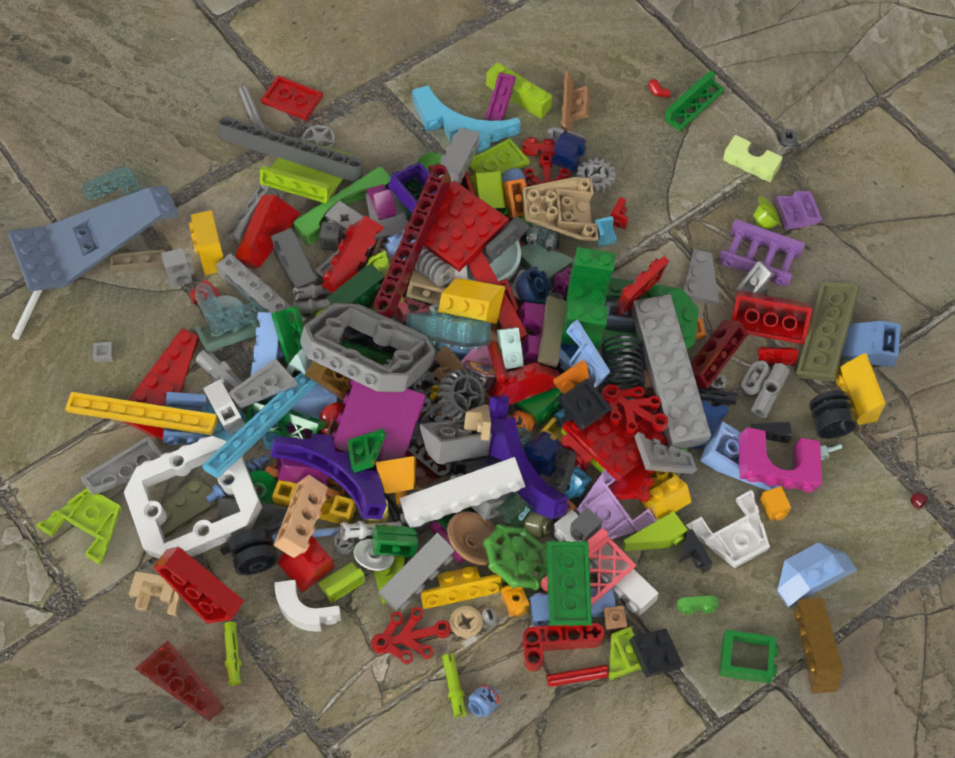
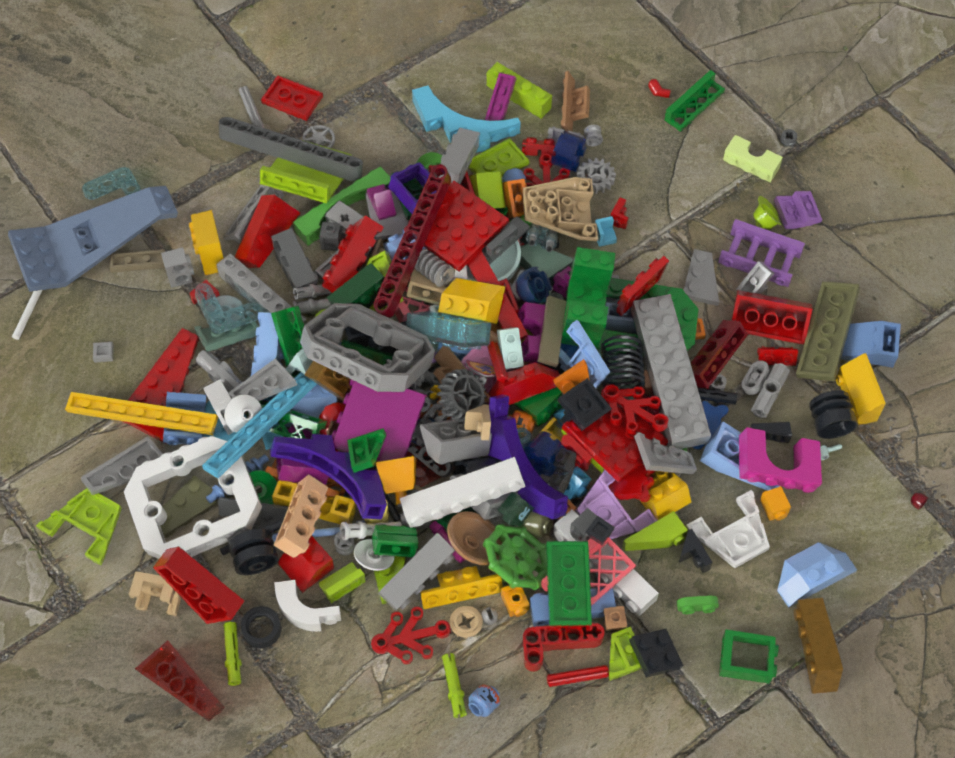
none -> white dish [224,395,262,433]
none -> black tyre [240,606,282,648]
none -> light grey wheel [584,124,603,147]
none -> black plate [585,516,615,545]

